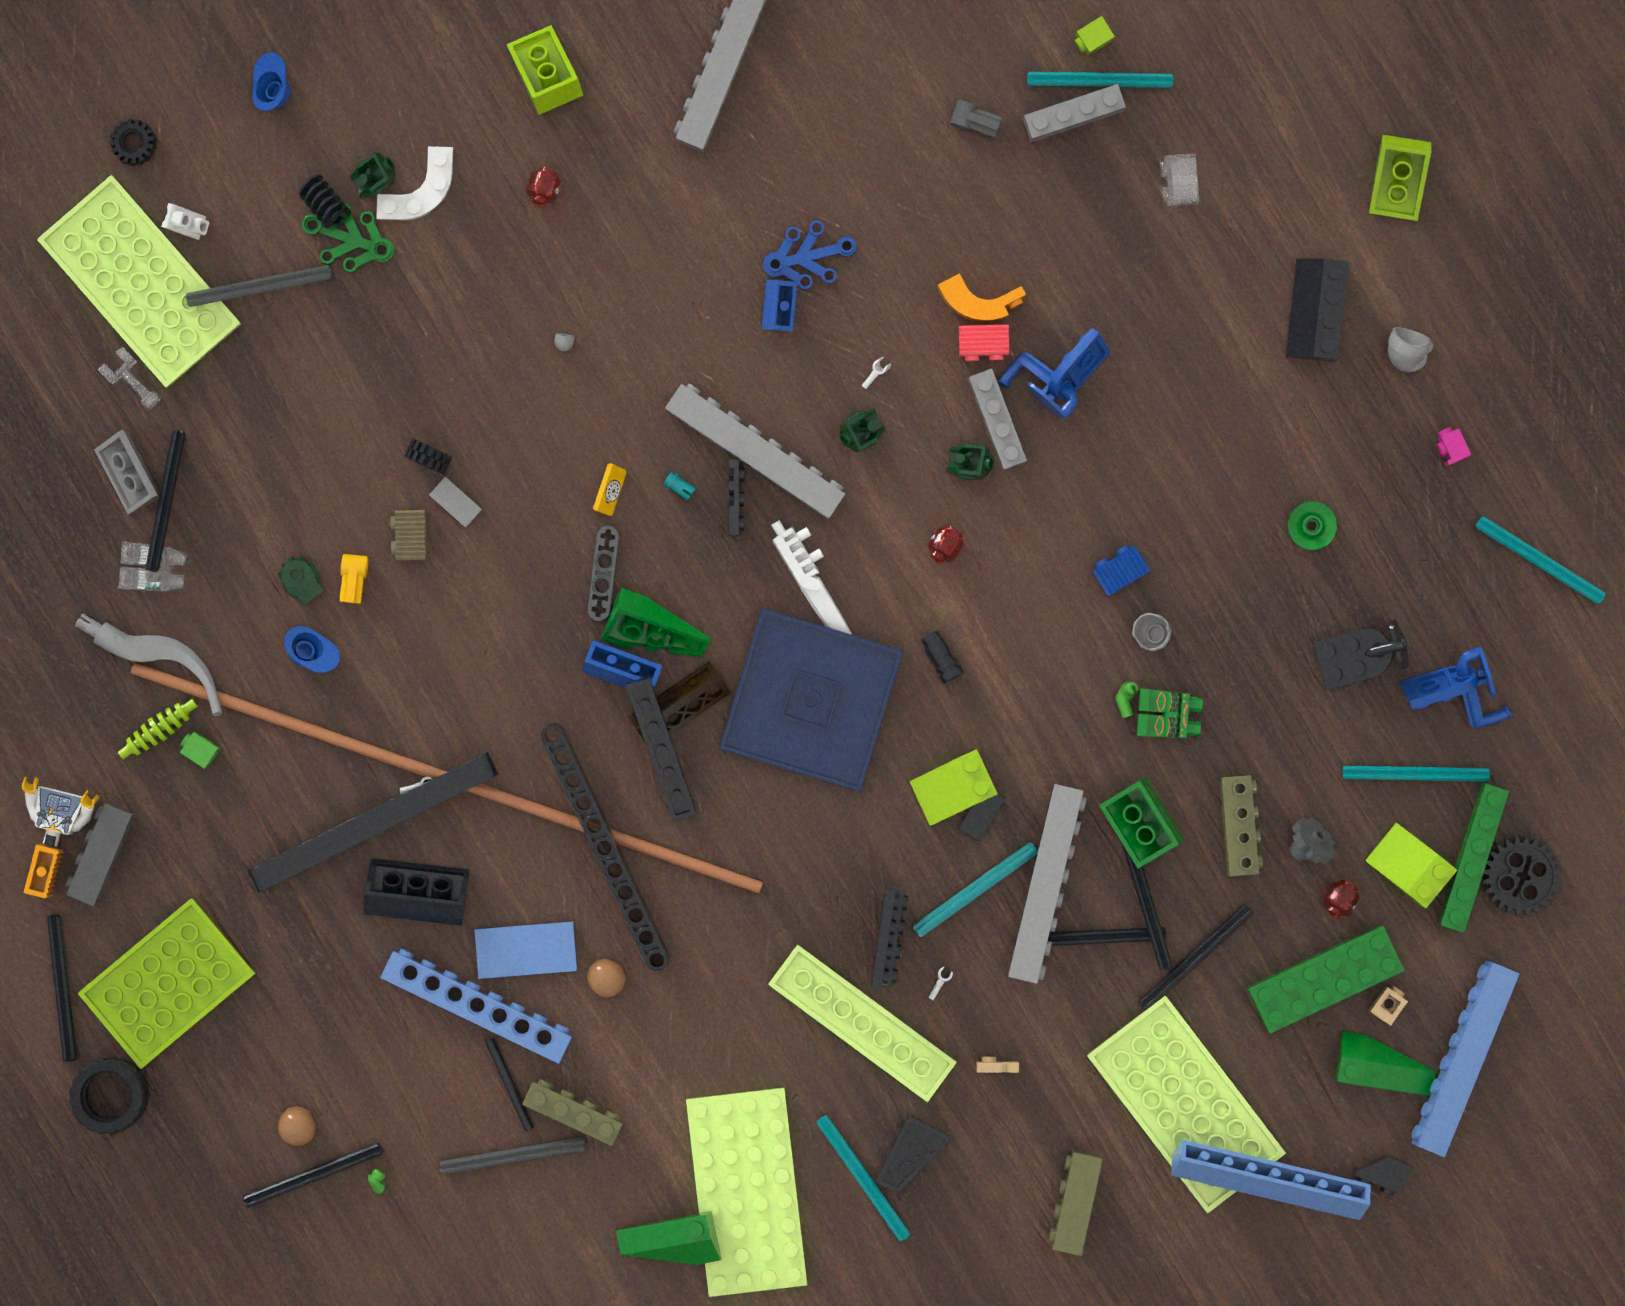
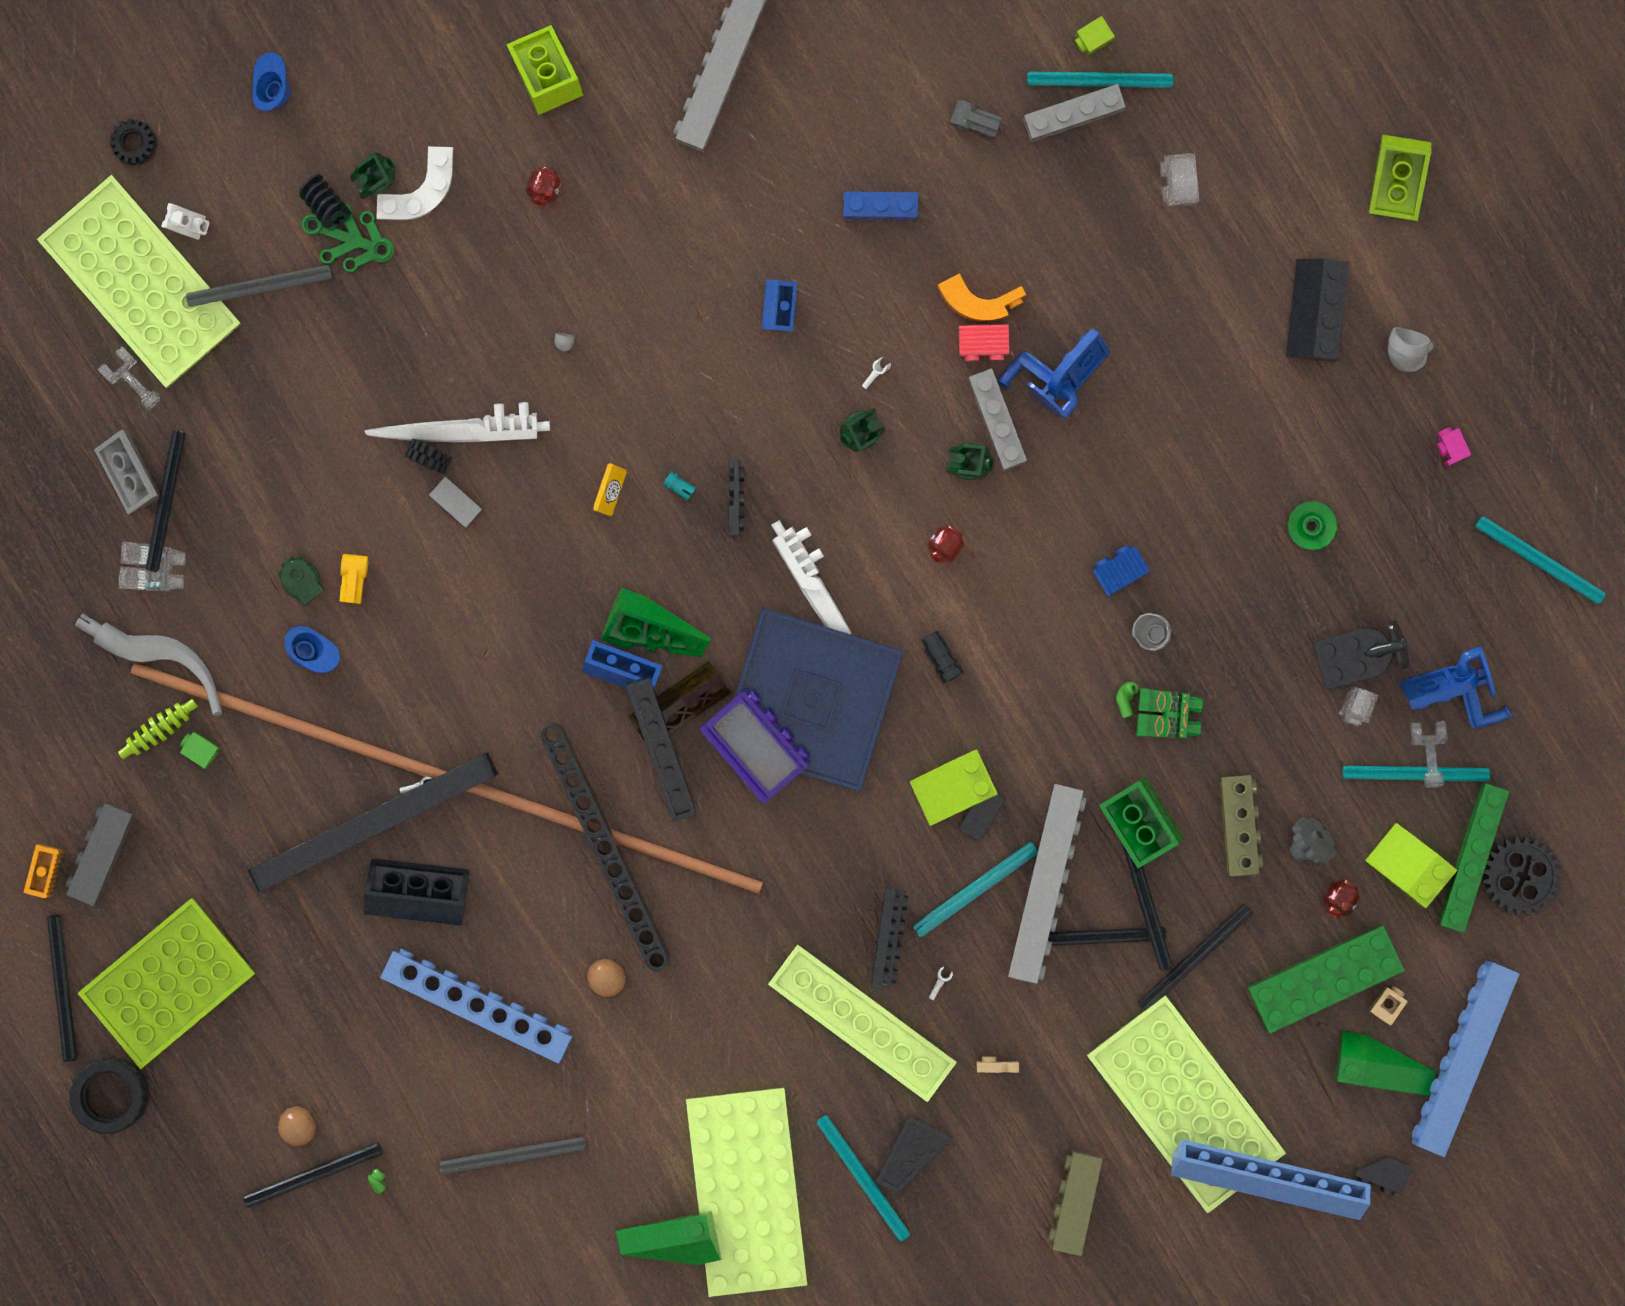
torso [22,777,99,847] -> none
dark tan brick [390,510,427,561] -> none
medium blue tile [475,921,577,979] -> none
black bar [485,1037,534,1132] -> none
olive brick [522,1079,624,1146] -> none
dark grey beam [588,526,619,621] -> none
light grey brick [665,383,845,520] -> none
blue plant [763,221,857,290] -> none
none -> white piece [365,402,550,442]
none -> window [699,688,810,804]
none -> blue brick [843,192,918,221]
none -> clear brick [1339,686,1378,726]
none -> clear bar [1410,721,1448,788]

